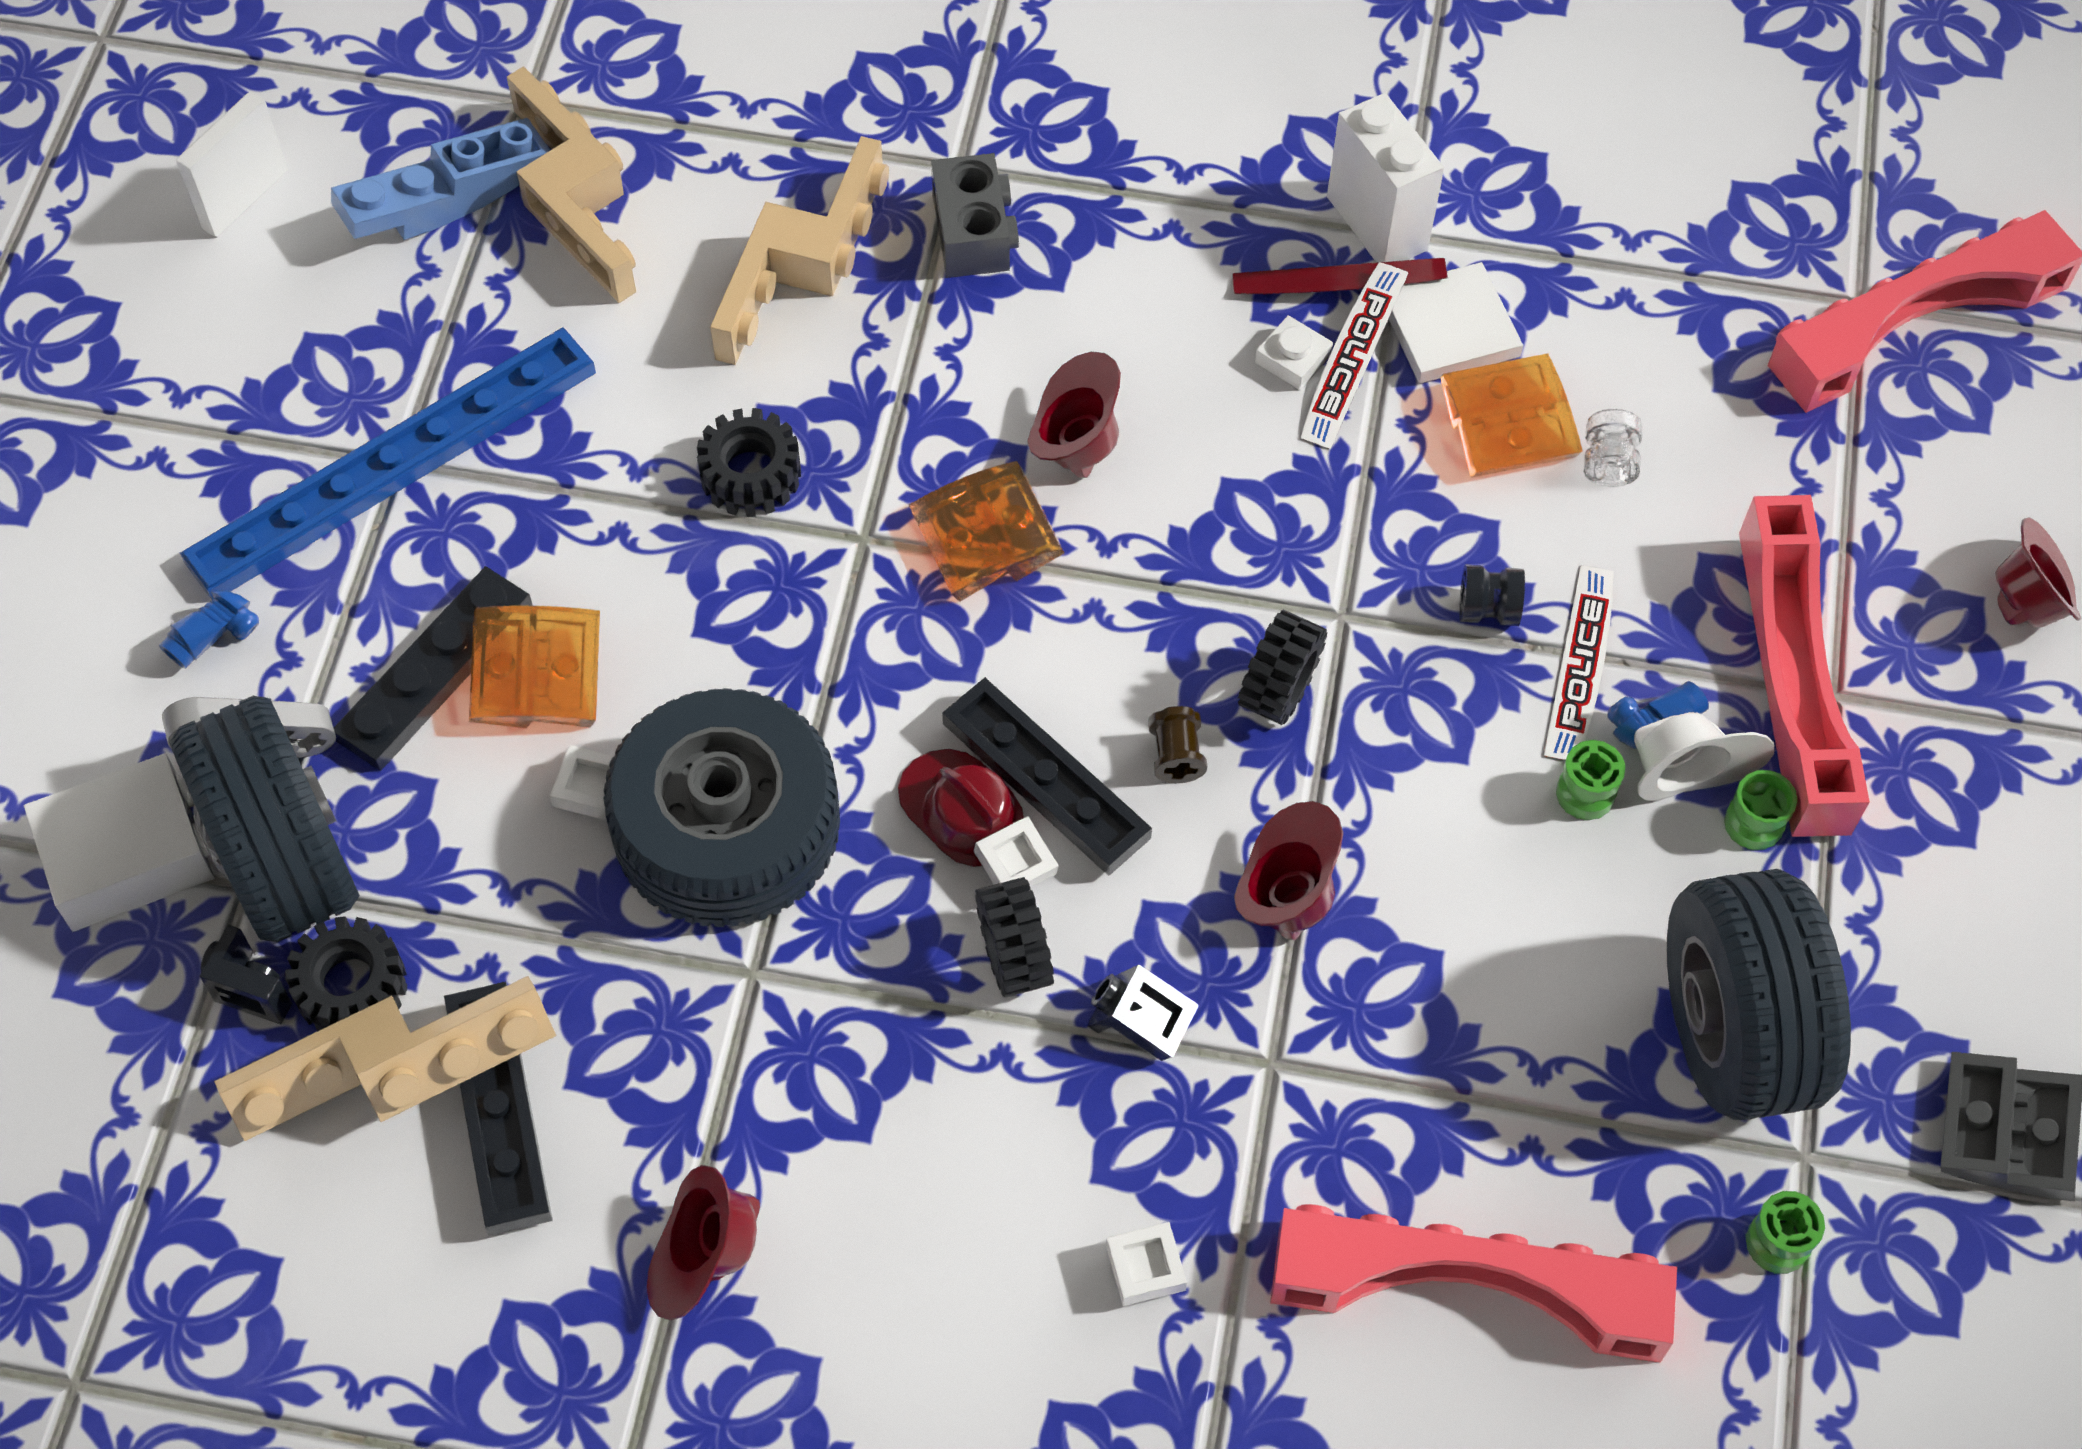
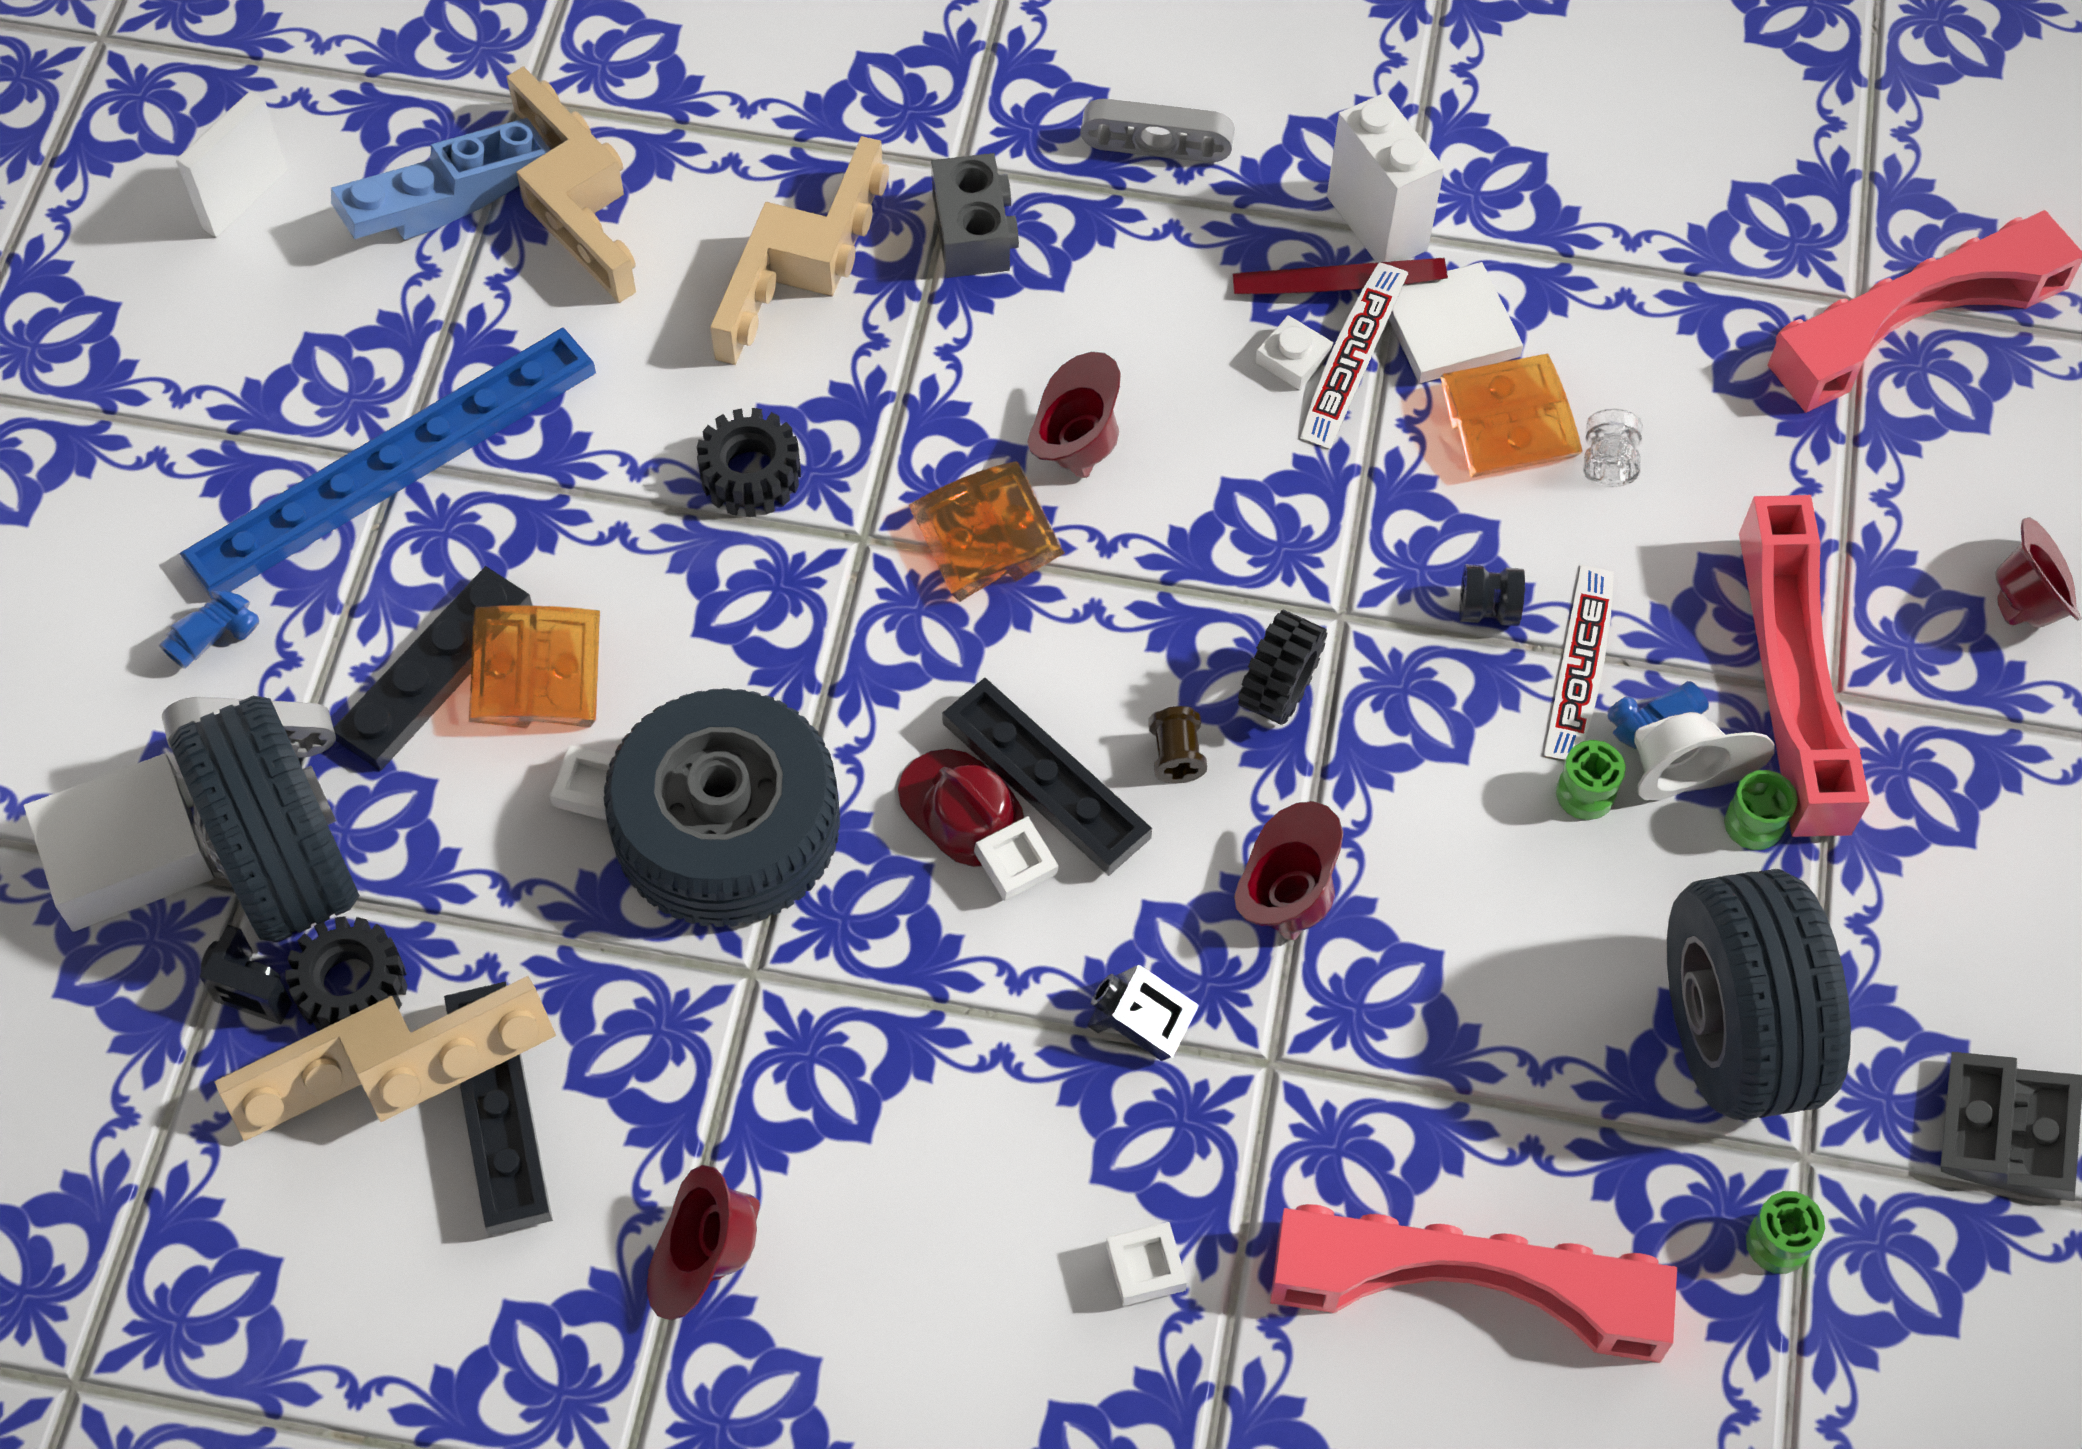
black tyre [975,877,1054,998] -> none
none -> light grey beam [1080,99,1235,163]

